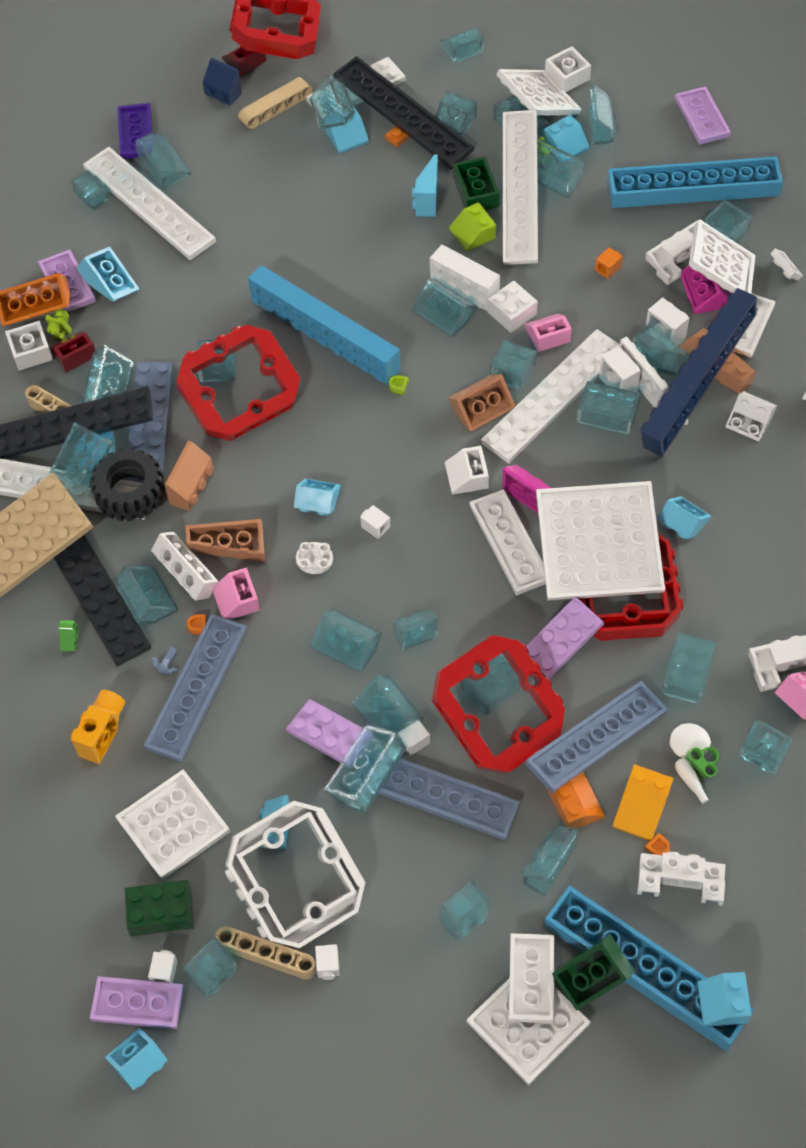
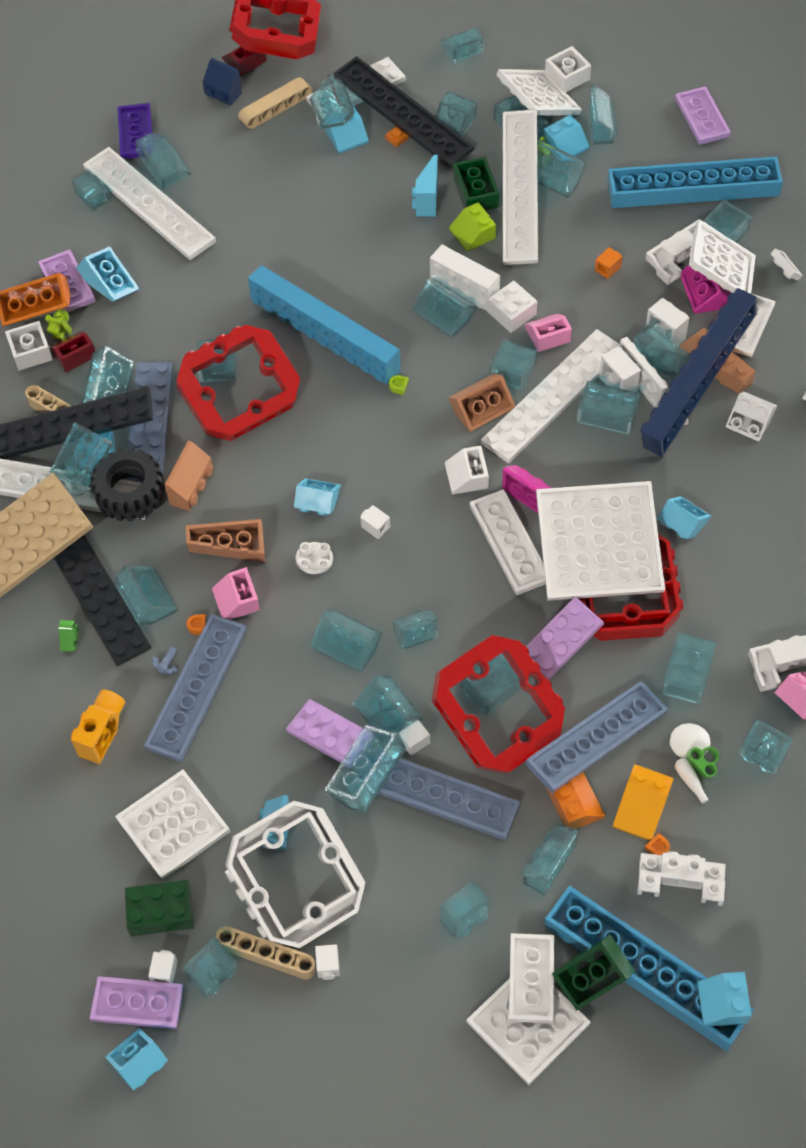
white brick [151,532,218,601] -> none

